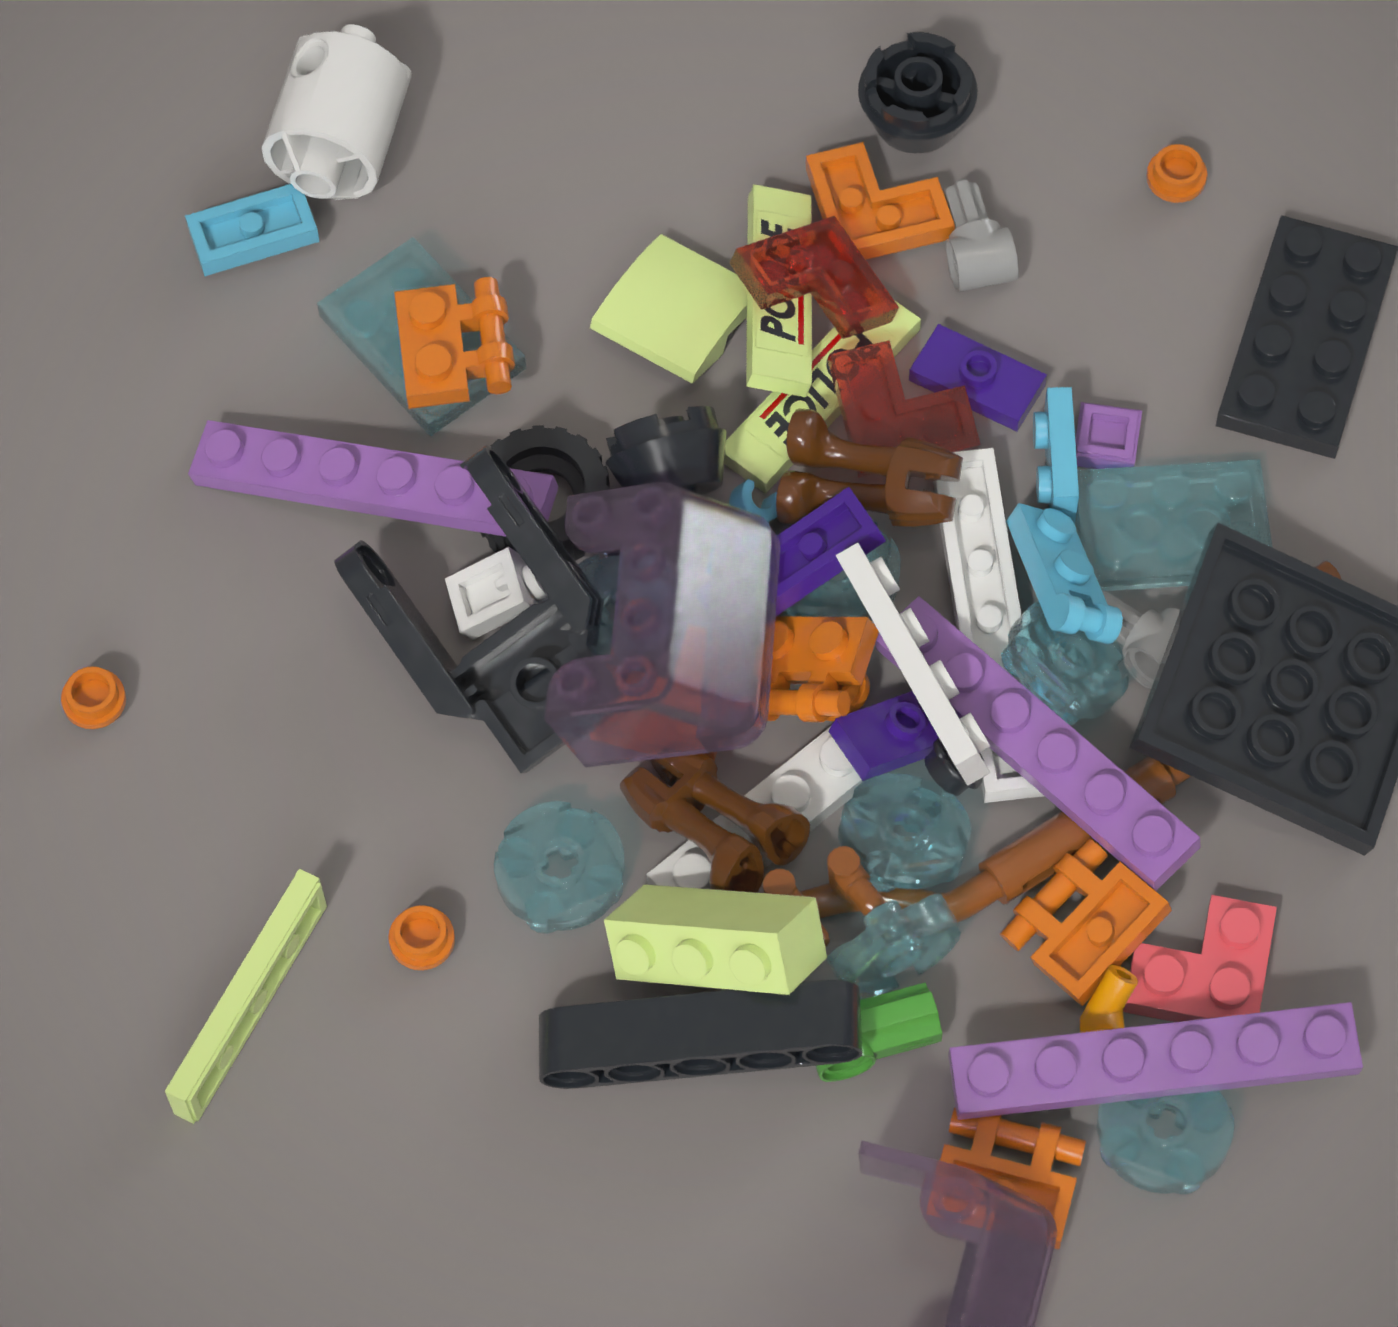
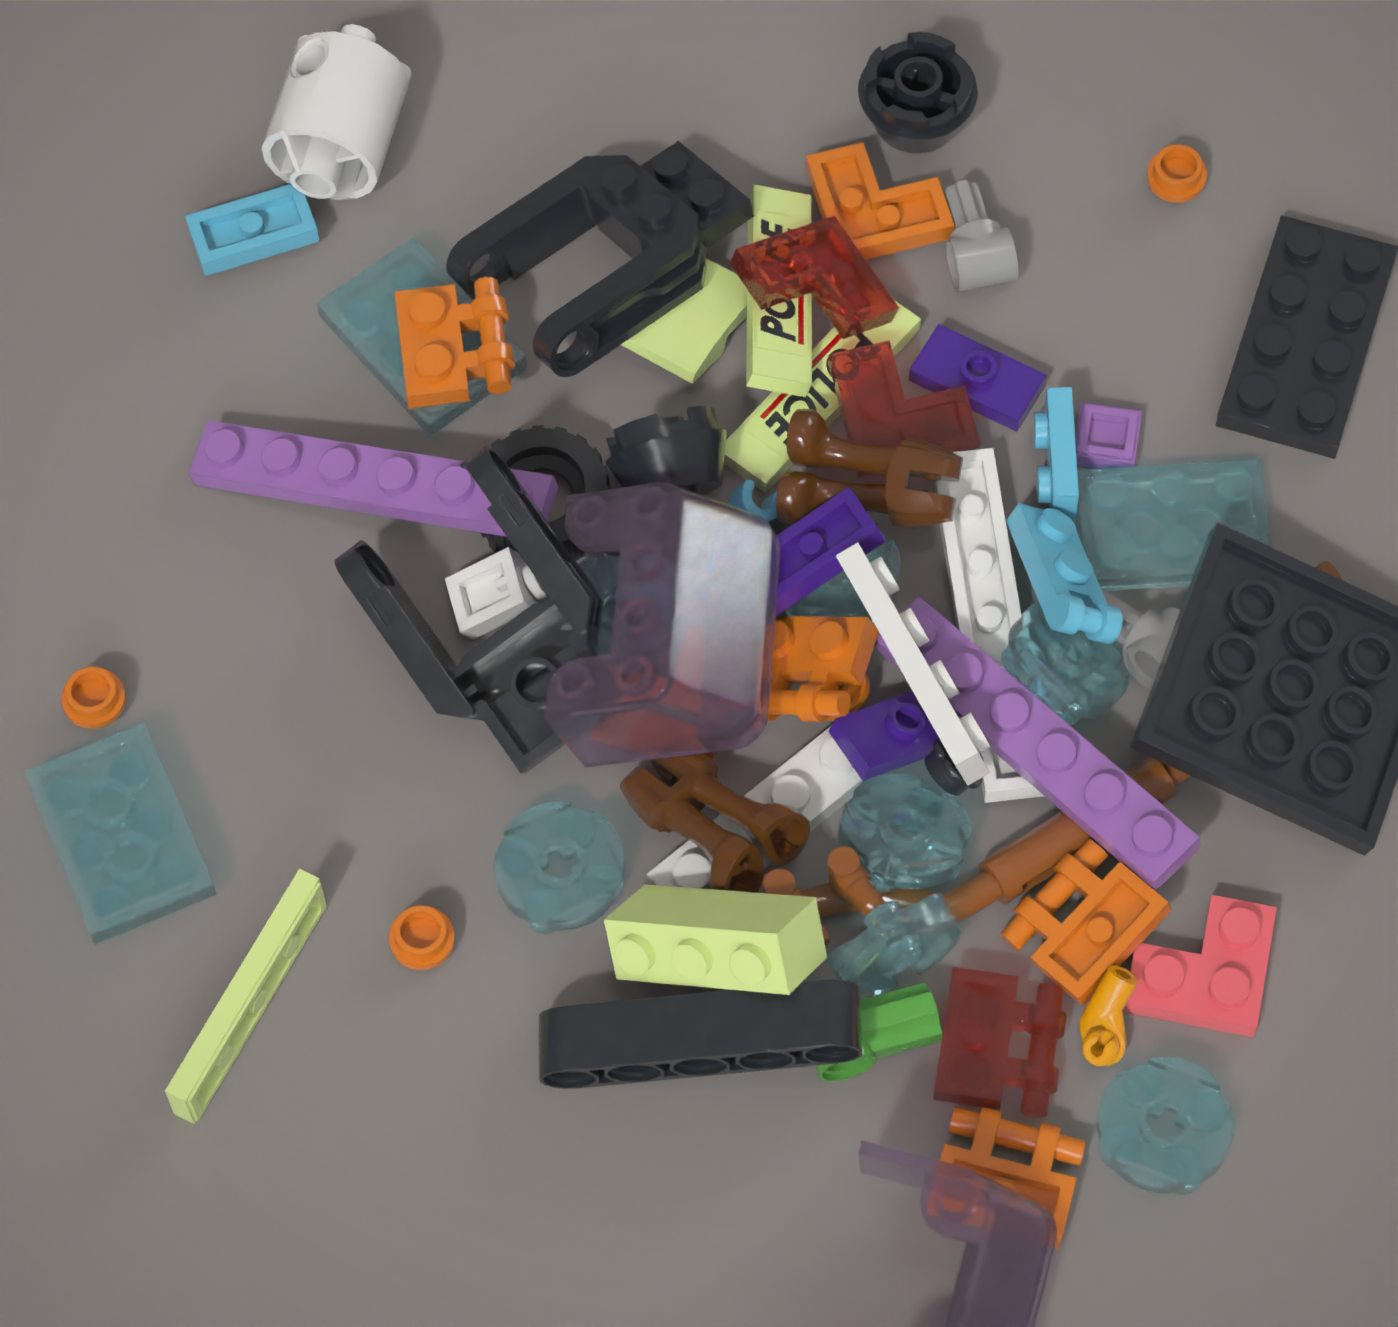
medium lavender plate [948,1002,1363,1120] -> none
none -> clear light blue plate [24,723,217,945]
none -> black plate [446,141,754,377]
none -> clear red plate [933,967,1067,1118]

